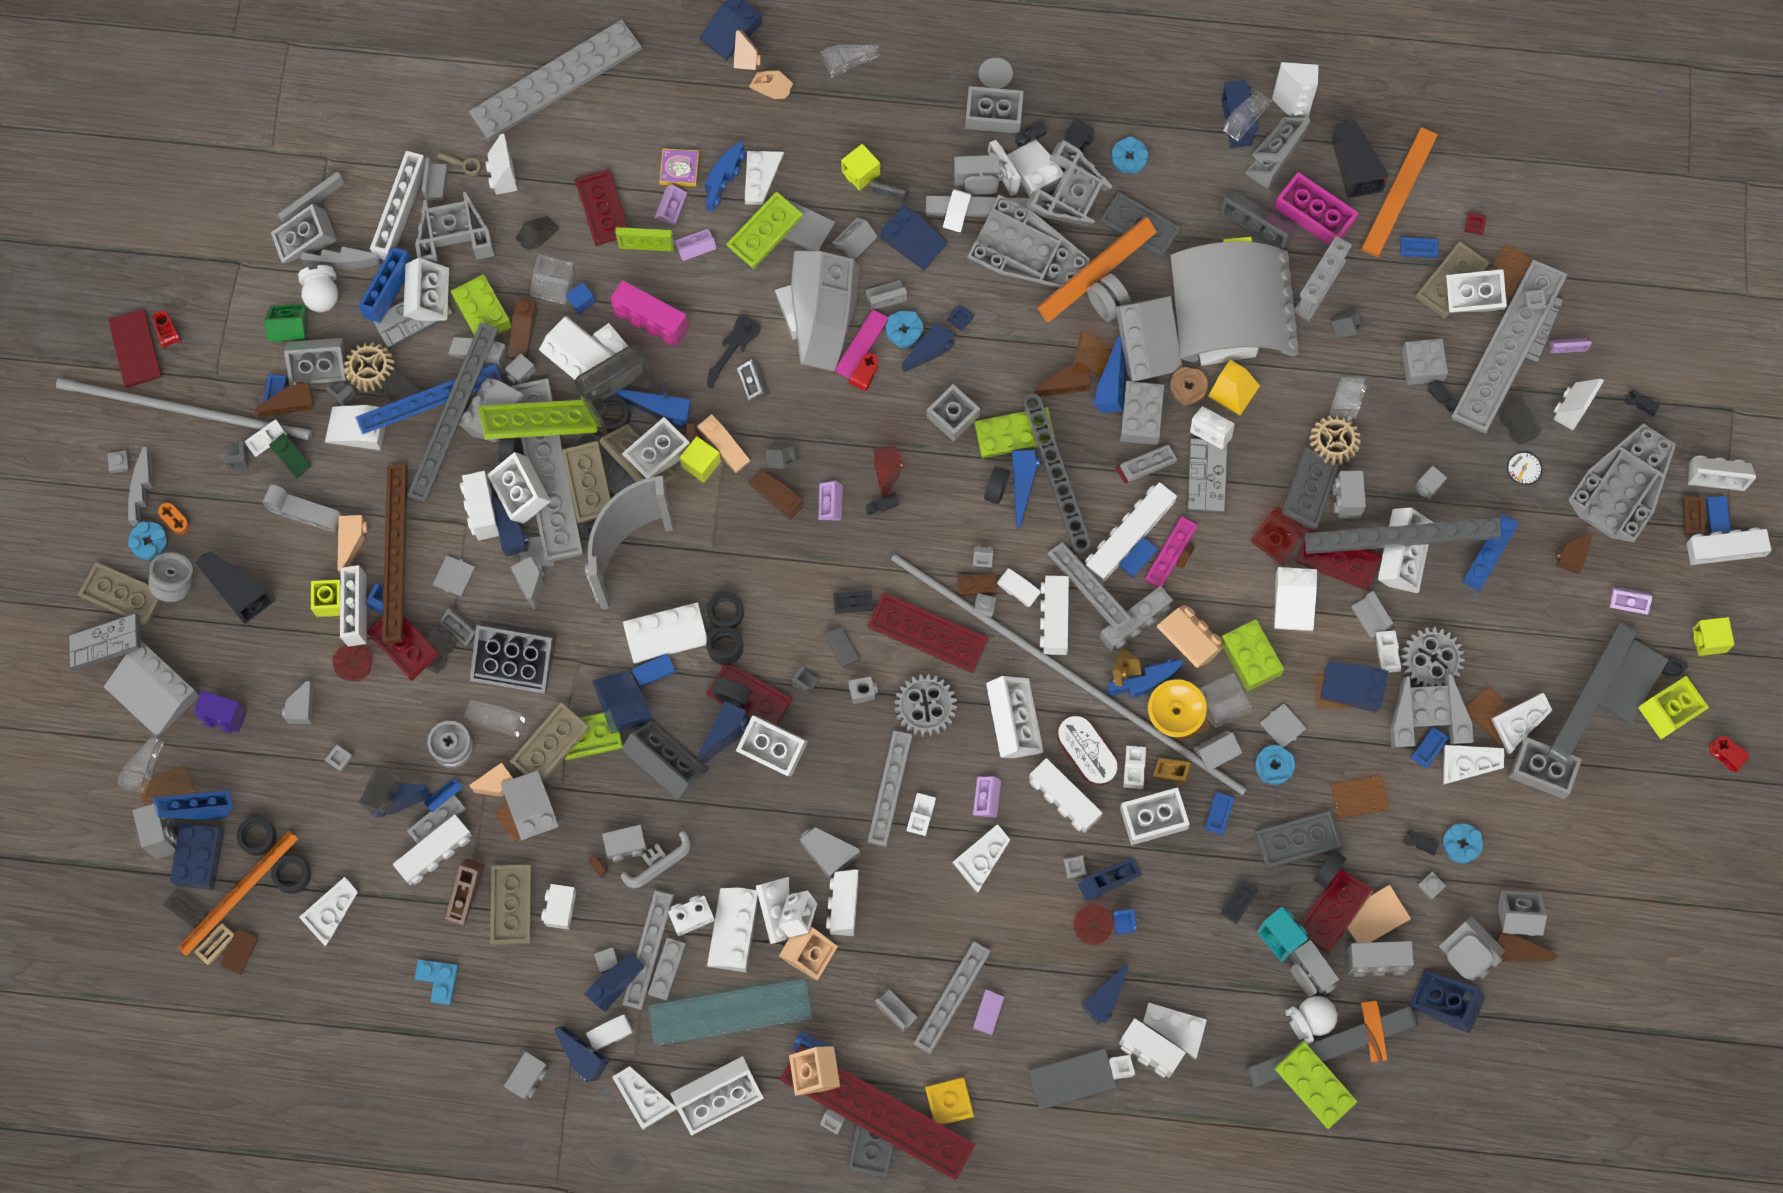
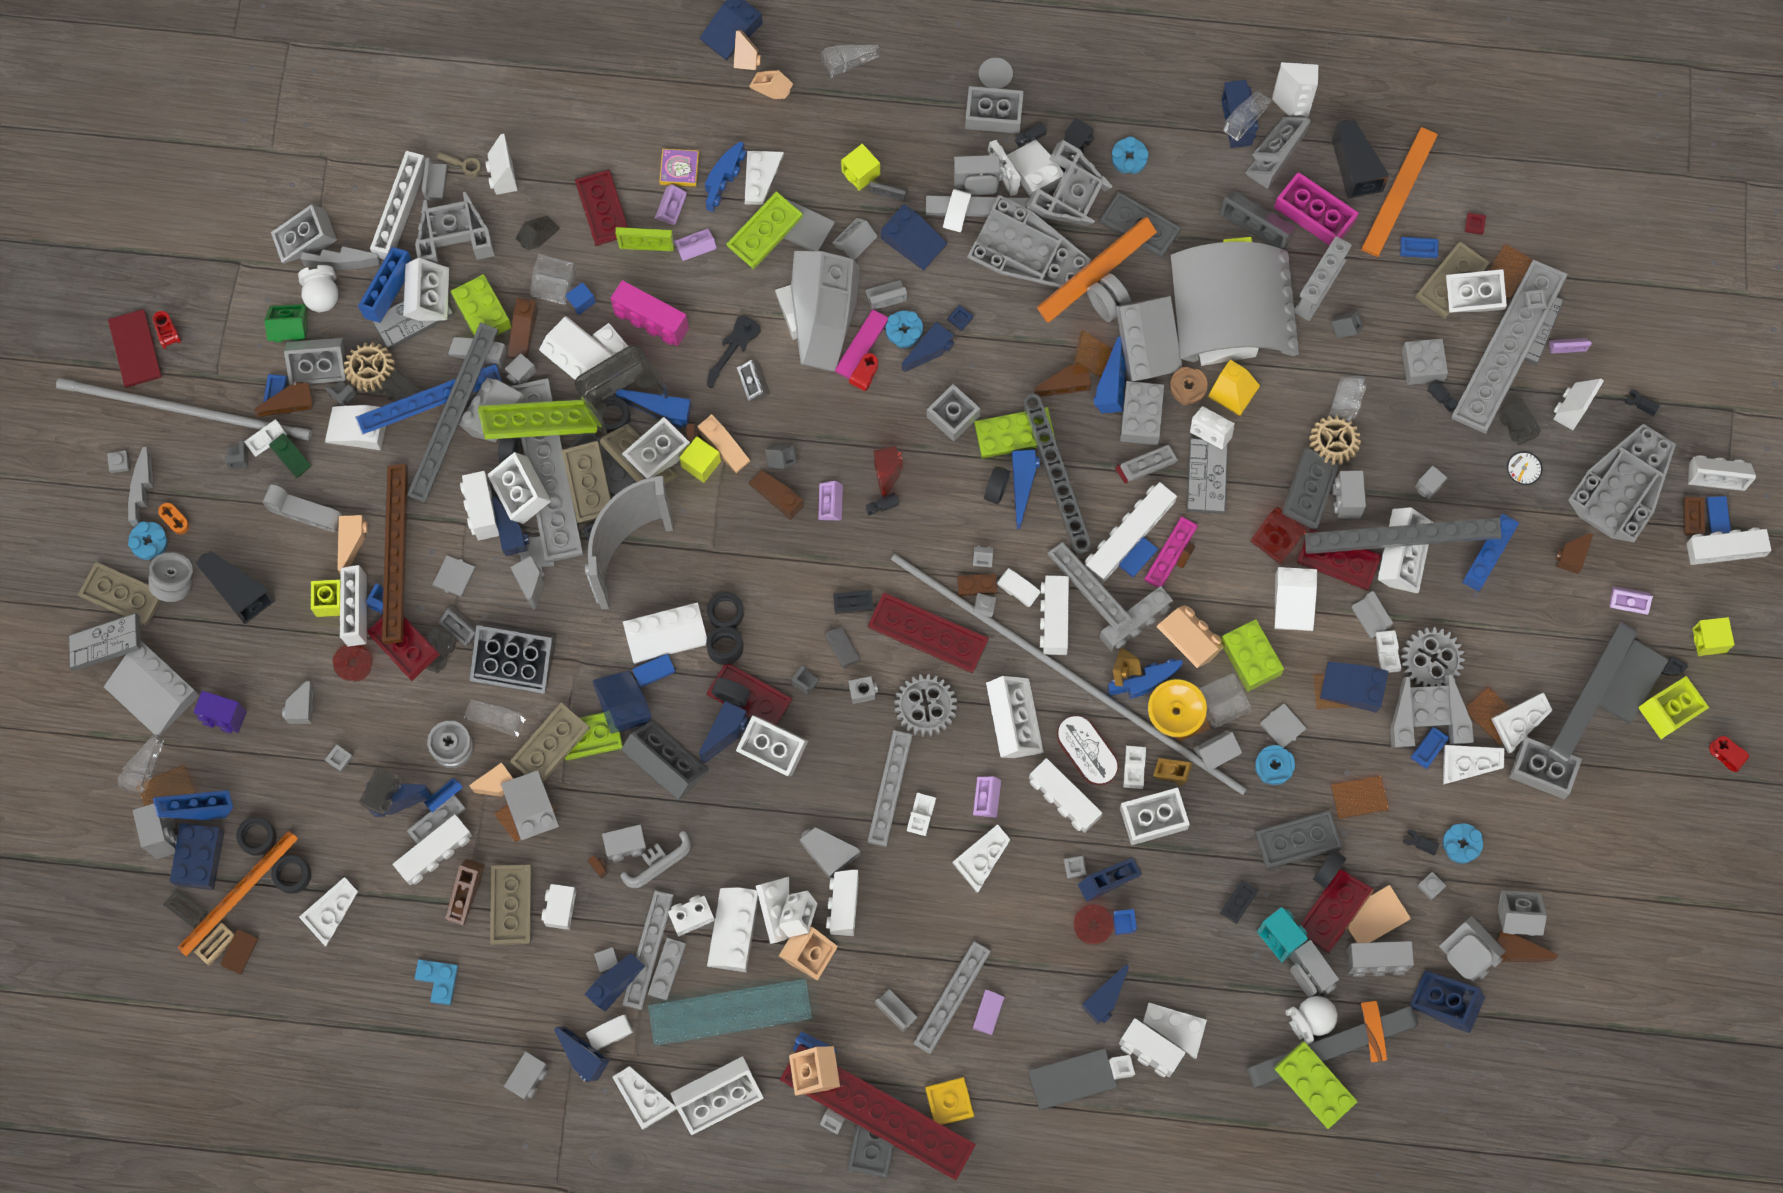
light grey tile [278,172,344,224] -> none
light grey plate [469,19,642,141] -> none
blue tile [1204,792,1234,835] -> none

